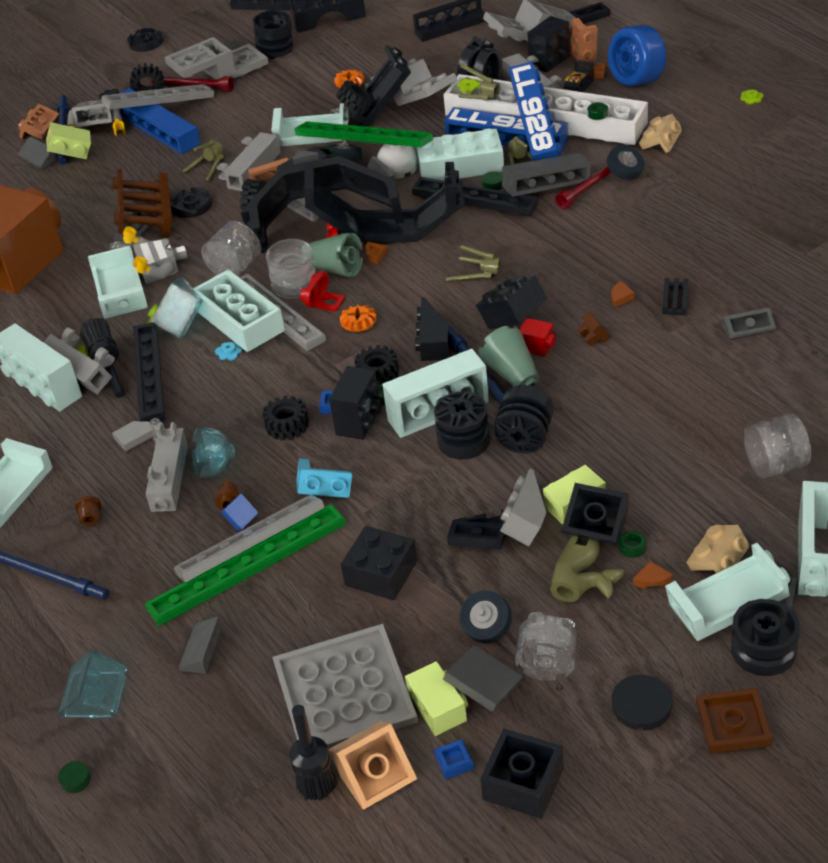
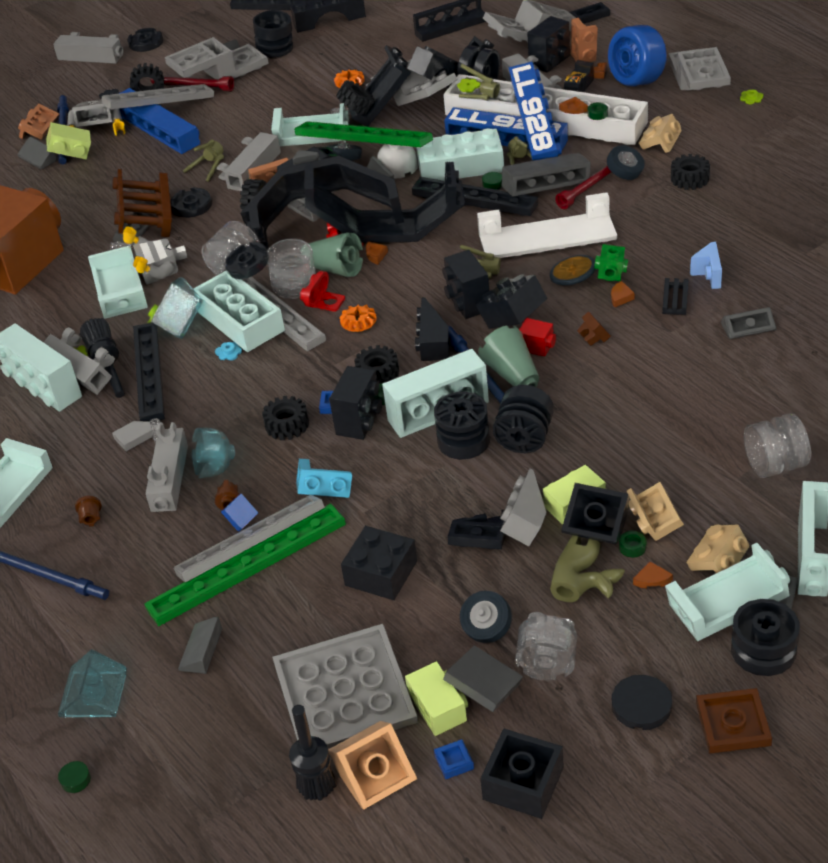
none -> light grey brick [53,32,123,64]
none -> black tile [225,242,269,279]
none -> black arch [407,46,459,88]
none -> black brick [442,250,489,319]
none -> white bracket [477,193,617,258]
none -> pearl gold wheel [550,255,596,285]
none -> dark orange tile [559,97,588,114]
none -> green brick [594,244,628,281]
none -> tan bracket [627,482,684,541]
none -> light grey bracket [668,47,731,90]
none -> black tyre [671,154,710,190]
none -> light blue slope [690,242,722,289]

